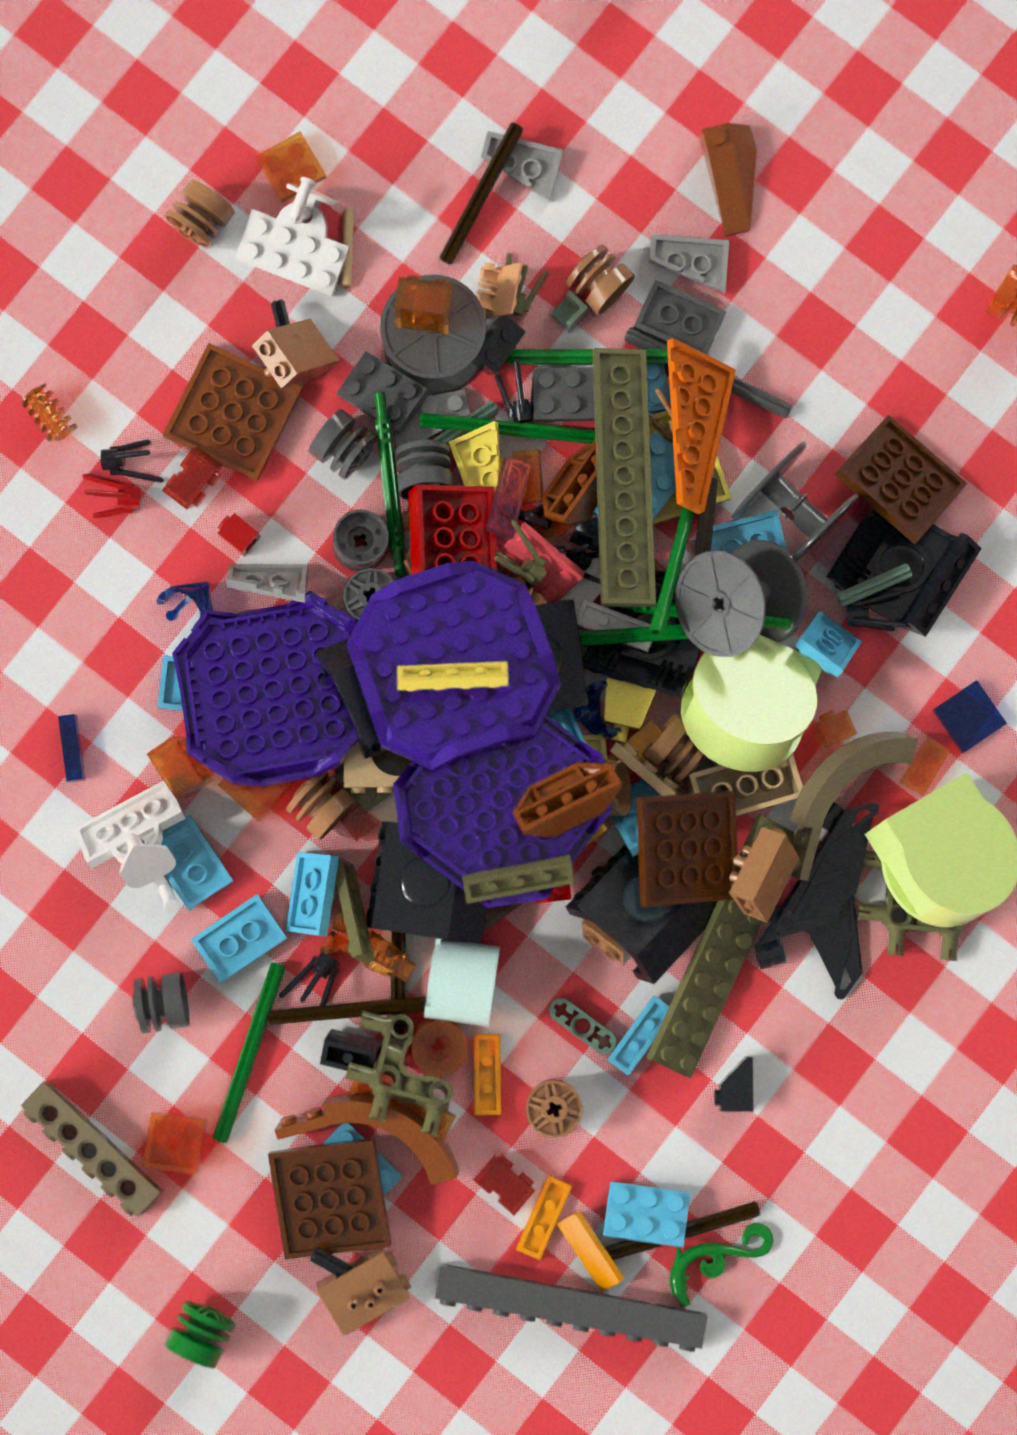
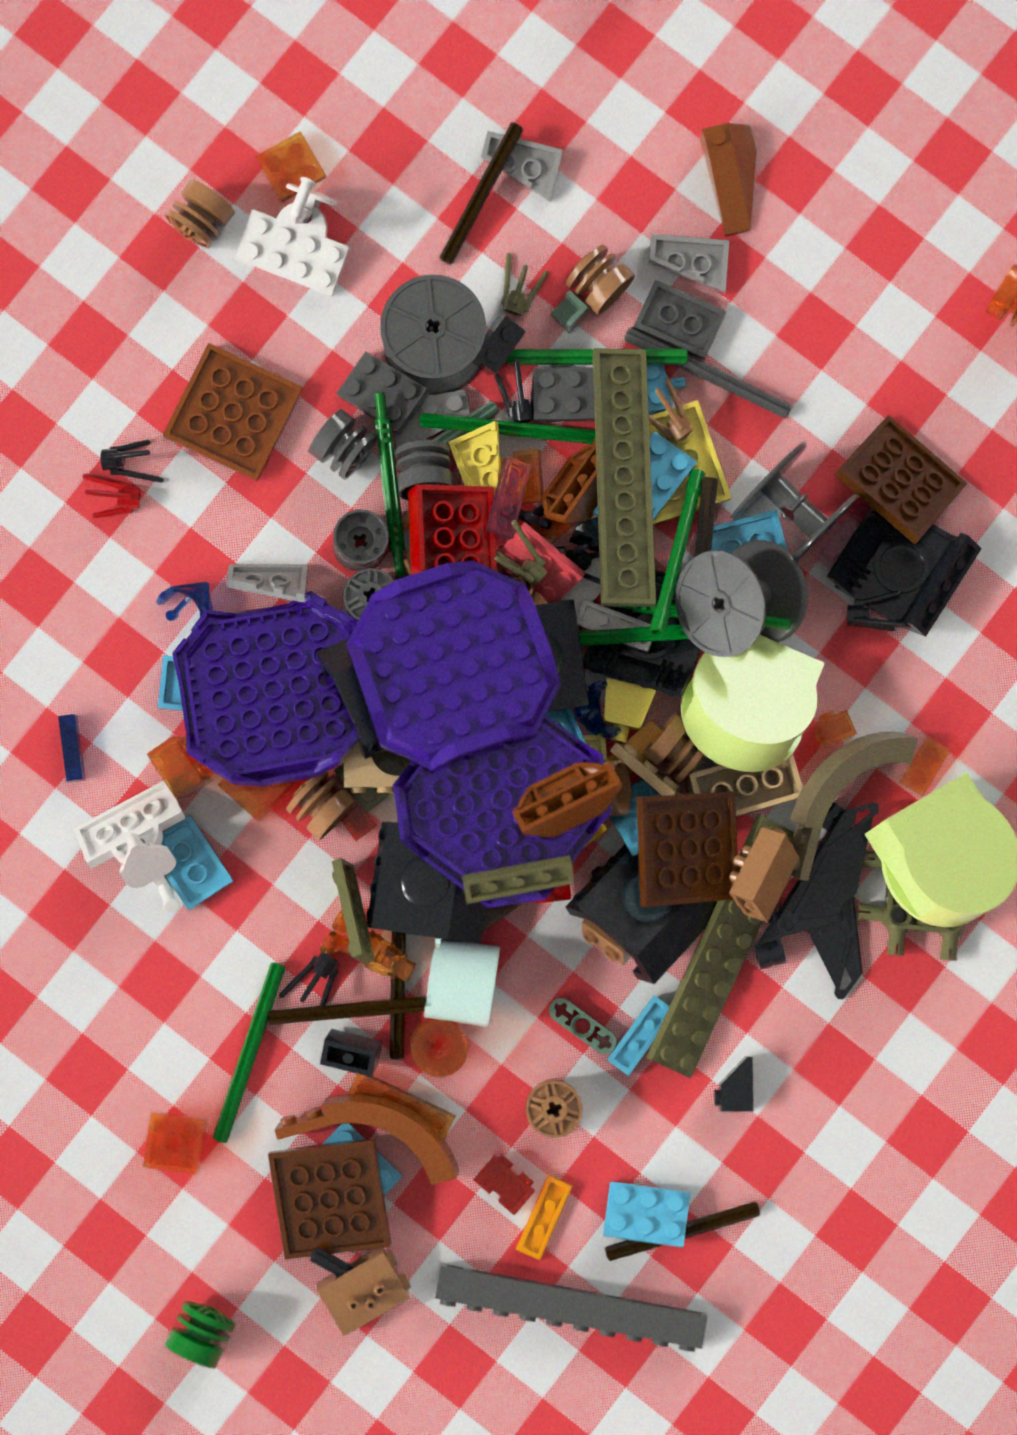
clear orange piece [21,384,78,442] -> none
dark tan brick [21,1080,163,1217] -> none
dark grey wheel [133,972,190,1034] -> none
clear red brick [162,447,223,510] -> none
medium azure plate [191,894,287,984] -> none
red brick [218,513,261,556] -> none
medium nougat piece [252,299,340,389] -> none
medium azure plate [286,852,339,937] -> none
tan bar [341,208,354,287] -> none
olive pin [345,1010,453,1136] -> none
clear orange brick [394,275,453,334] -> none
light yellow plate [397,662,508,691] -> none
light orange tile [474,1034,501,1115] -> none
light nougat hinge [476,262,523,319] -> none
light orange tile [557,1210,624,1292] -> none
orange wing [667,338,736,514] -> none
green plant [669,1223,773,1308] -> none
medium azure plate [794,611,862,678] -> none
sand green axle [837,564,912,607] -> none
clear blue tile [932,680,1007,753] -> none

